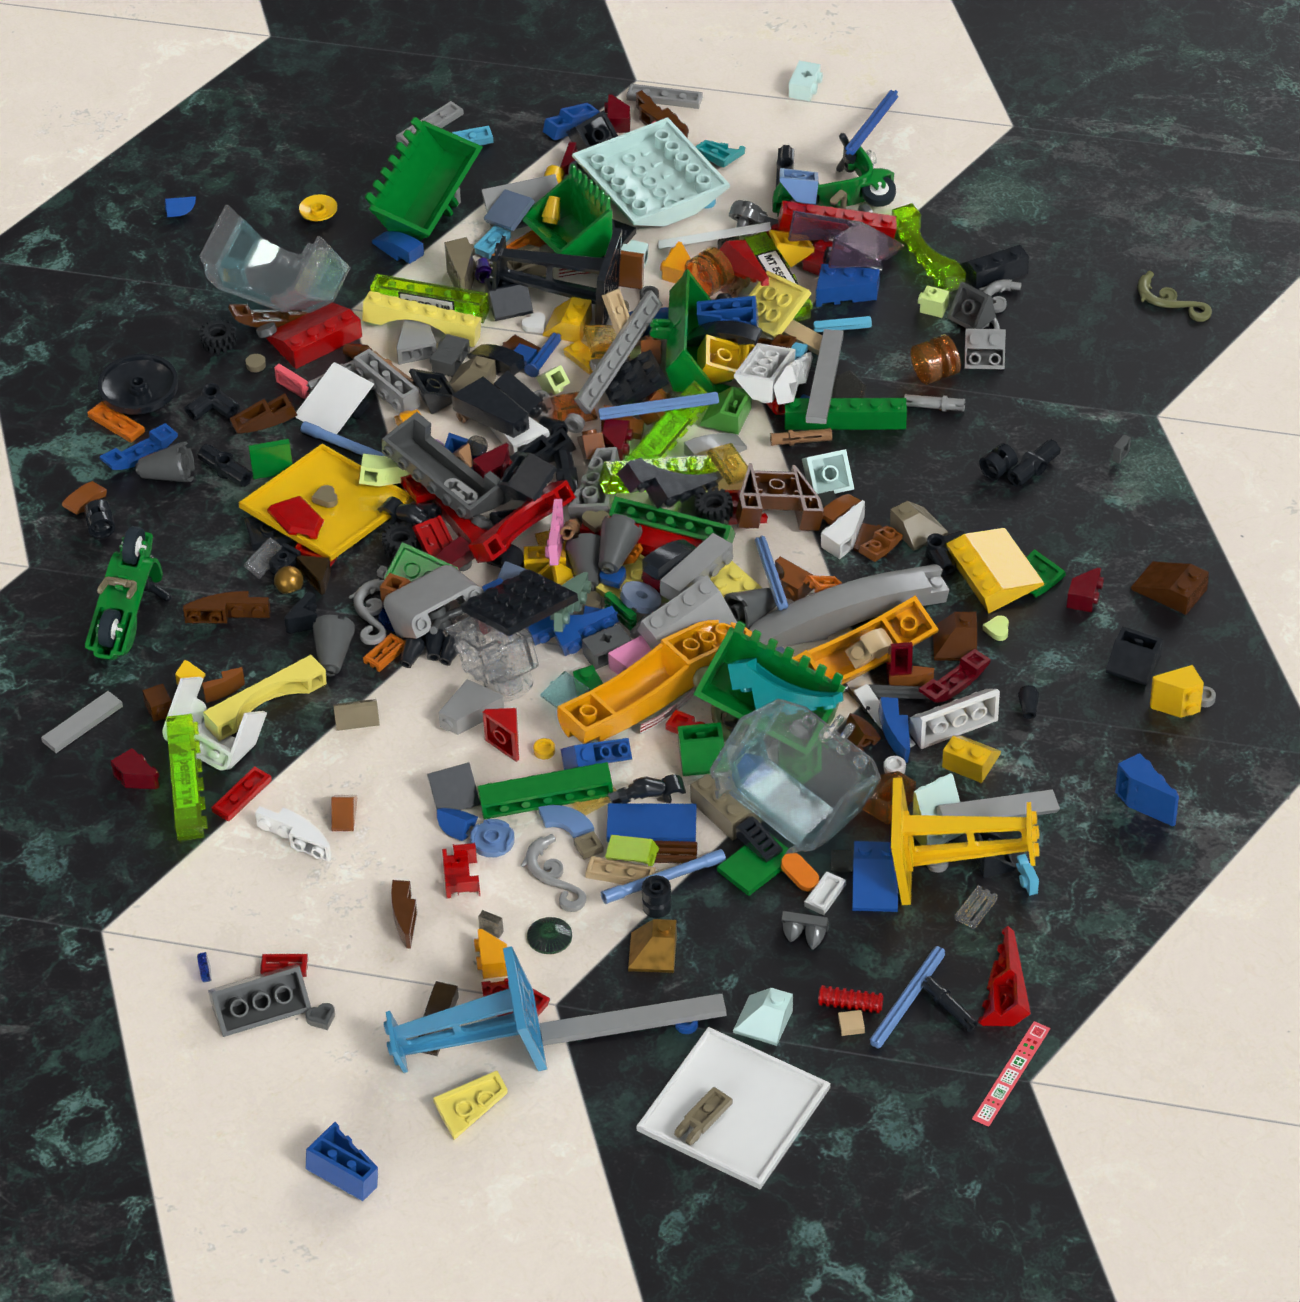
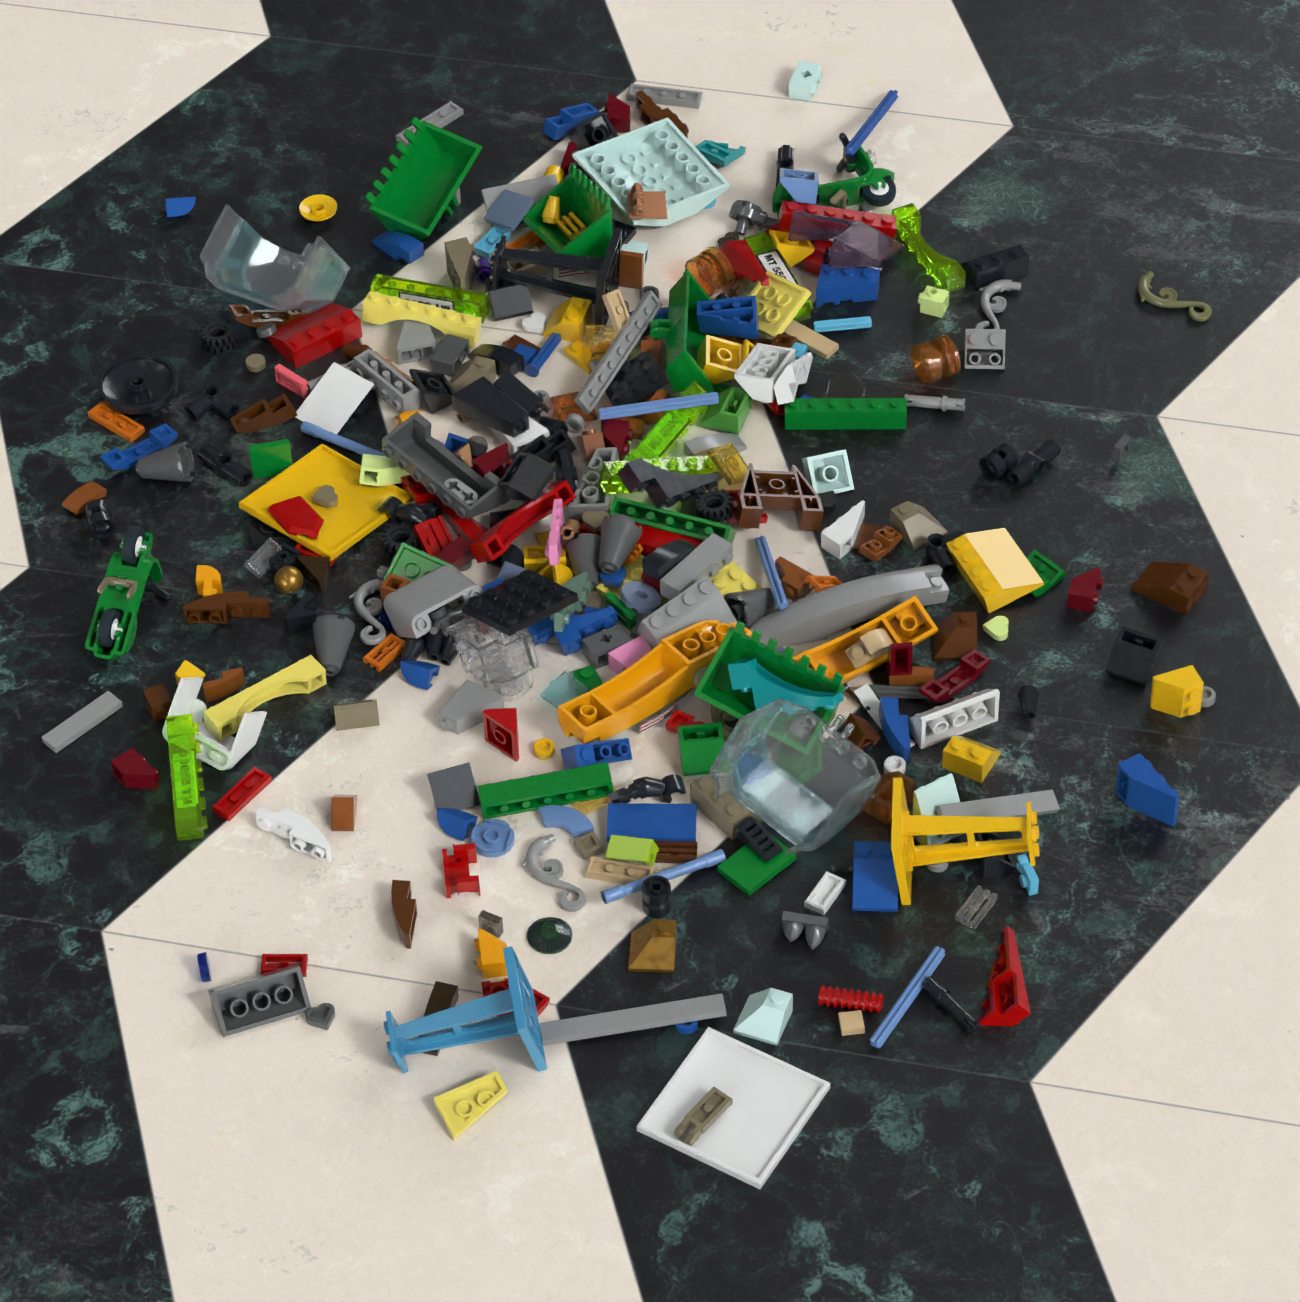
blue wedge [306,1122,378,1201] -> none
medium azure plate [452,125,494,145] -> none
dark grey tile [472,515,496,531] -> none
yellowish green brick [536,365,570,395] -> none
white sticker [659,222,771,249] -> none
light orange slope [660,241,691,284] -> none
black slope [687,321,763,347] -> none
medium nougat pin [770,428,832,446] -> none
orange tile [781,852,819,891] -> none
light grey tile [806,329,844,424] -> none
dark orange slope [822,494,861,525] -> none
dark grey slope [947,282,996,329] -> none
coral sticker [972,1021,1050,1127] -> none
none -> light orange brick [196,565,223,597]
none -> blue brick [400,660,440,690]
none -> yellow tile [555,212,586,240]
none -> nougat hinge [627,183,668,219]

